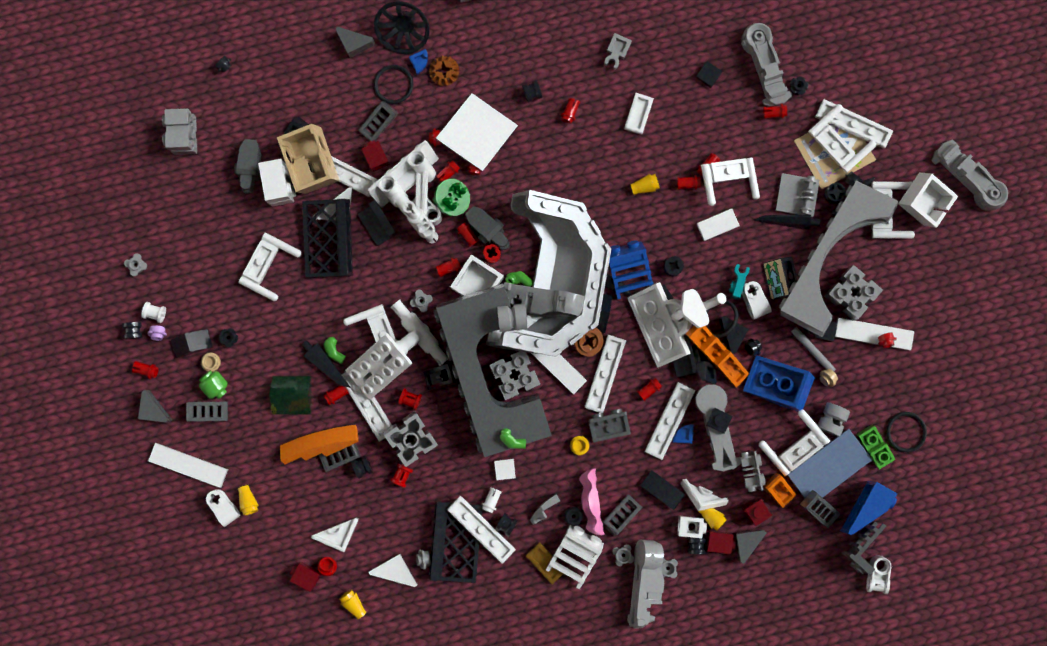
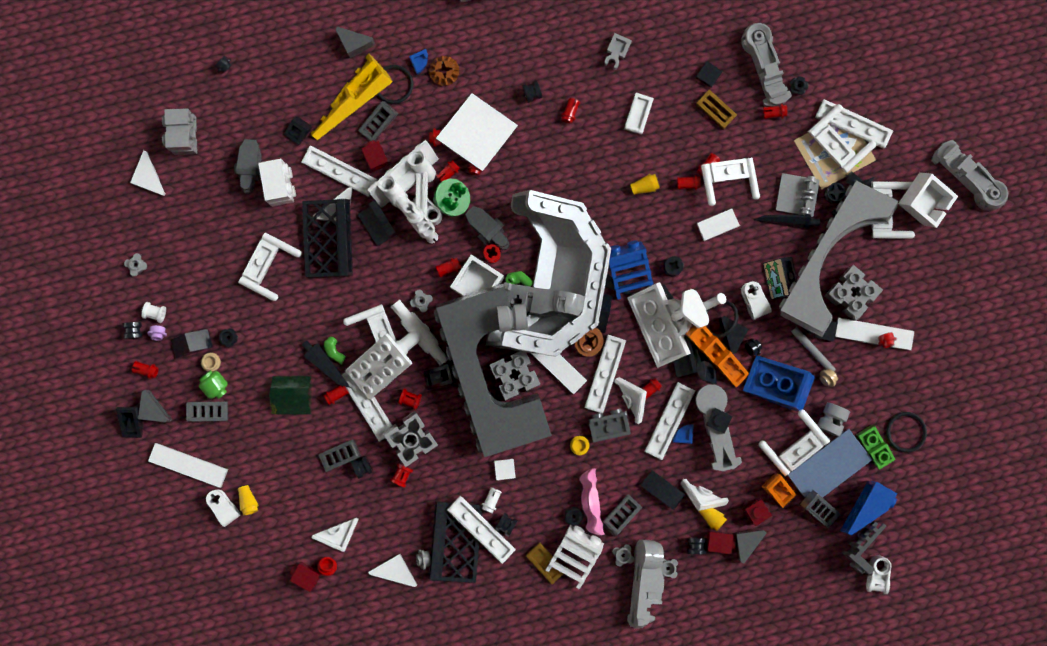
tan piece [277,124,340,194] -> none
orange slope [280,425,358,464] -> none
yellow cone [339,589,366,619] -> none
black wheel [374,1,430,54] -> none
red pin [457,222,480,247] -> none
bright green arm [500,428,526,449] -> none
light grey slope [530,494,560,525] -> none
white brick [677,516,707,538] -> none
teal plate [729,264,750,300] -> none
light grey hinge [740,450,765,492] -> none
none -> black slope [116,407,143,438]
none -> white tile [130,150,166,196]
none -> yellow wedge [311,54,393,140]
none -> white tile [615,377,647,424]
none -> pearl gold tile [696,90,737,130]

